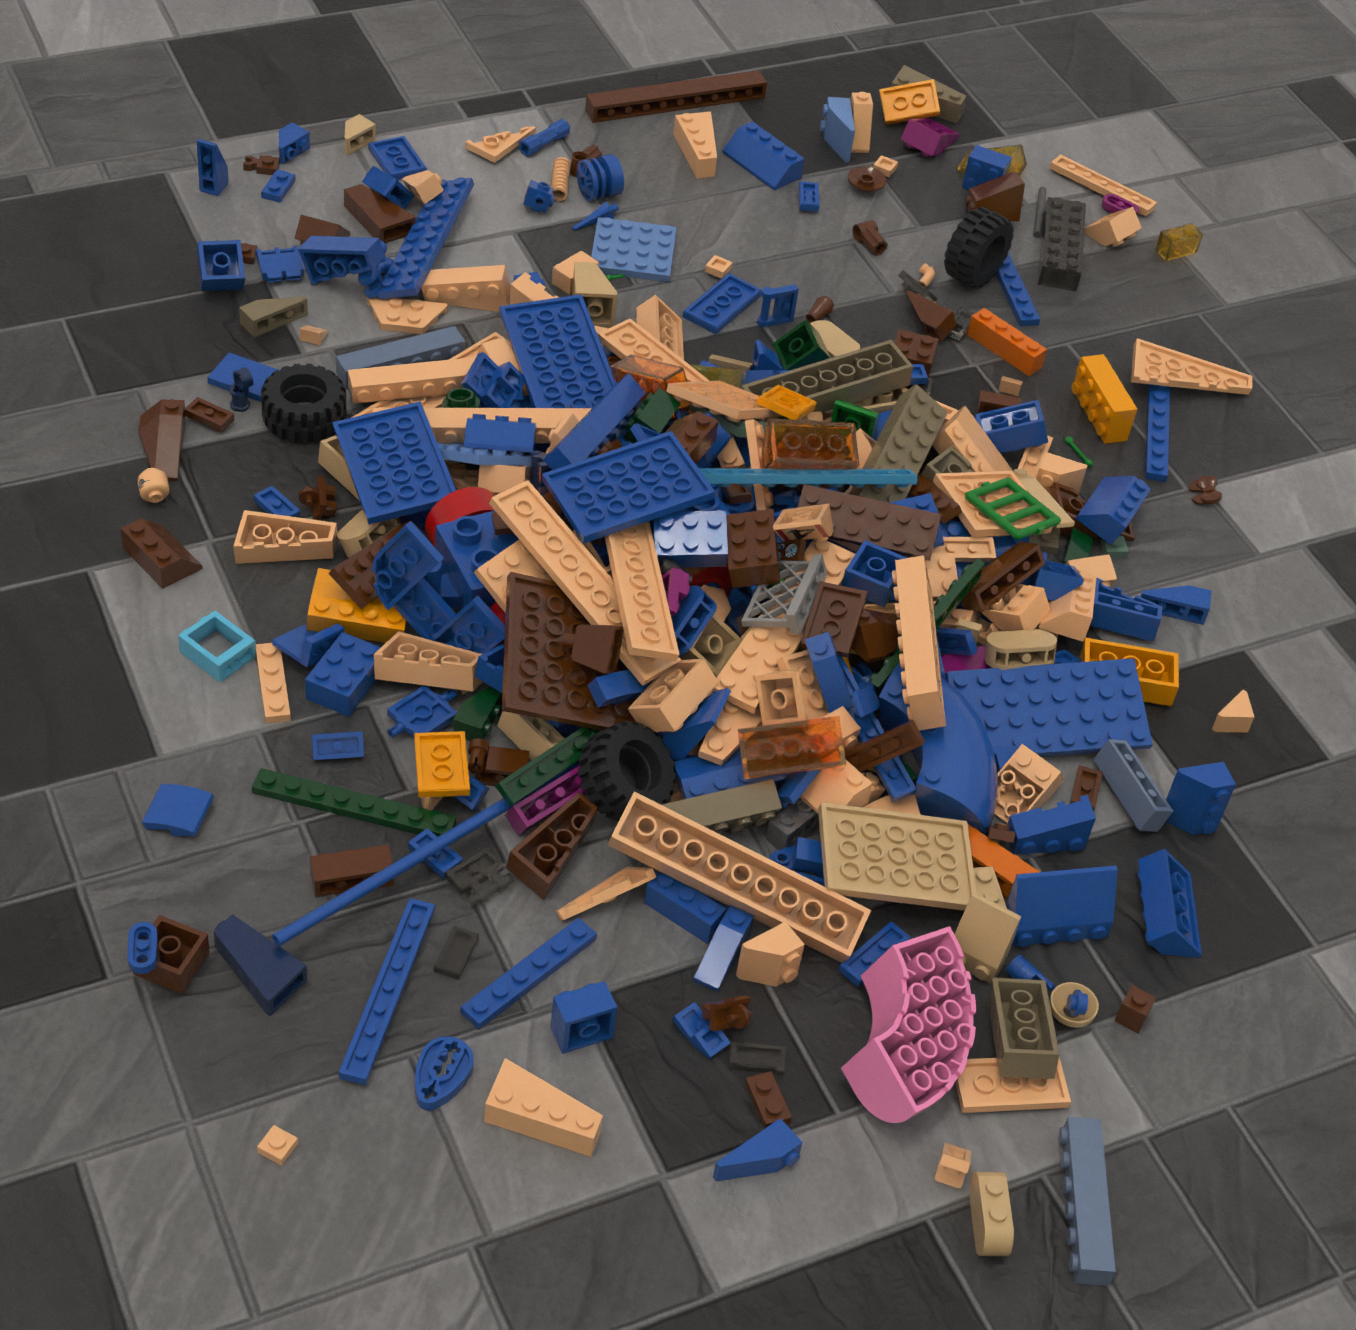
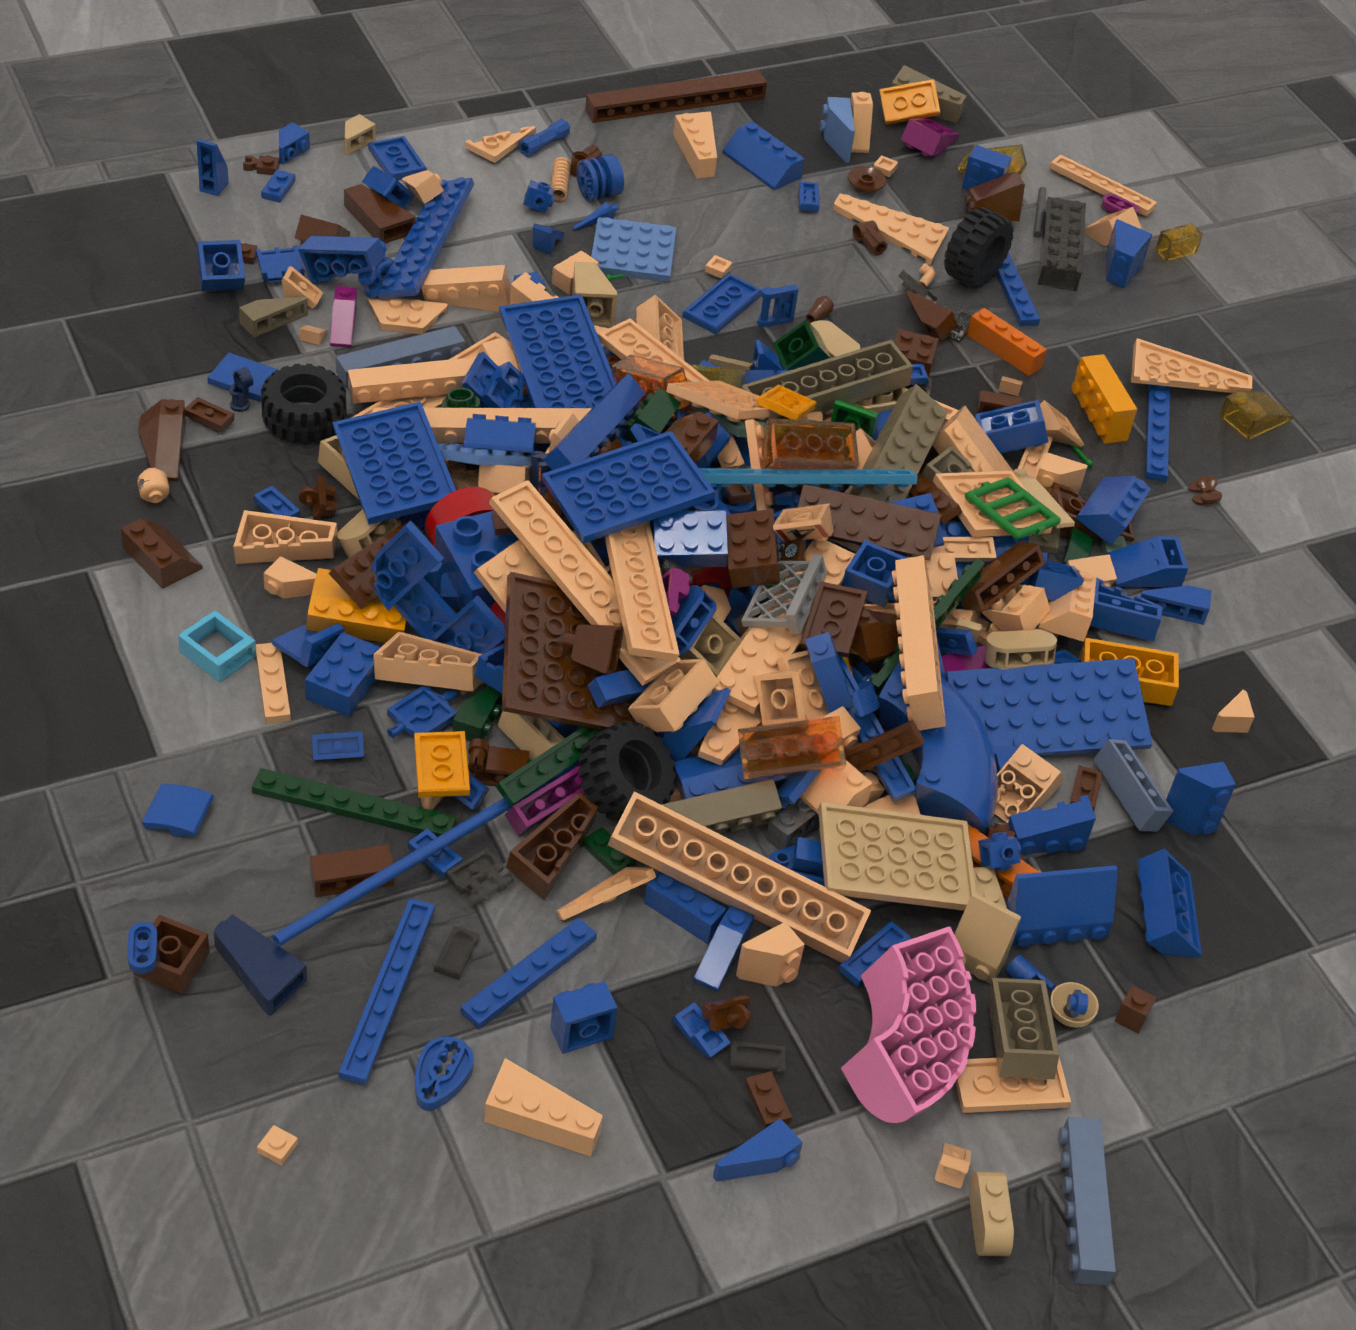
none -> light nougat slope [264,556,317,599]
none -> light nougat slope [282,266,323,309]
none -> slope [330,286,357,348]
none -> blue slope [533,223,565,254]
none -> dark green plate [582,827,636,875]
none -> light nougat wing [833,193,949,265]
none -> blue brick [978,832,1021,871]
none -> light nougat slope [1040,400,1085,448]
none -> blue slope [1106,219,1152,288]
none -> blue slope [1107,536,1188,587]
none -> clear yellow slope [1220,390,1293,440]

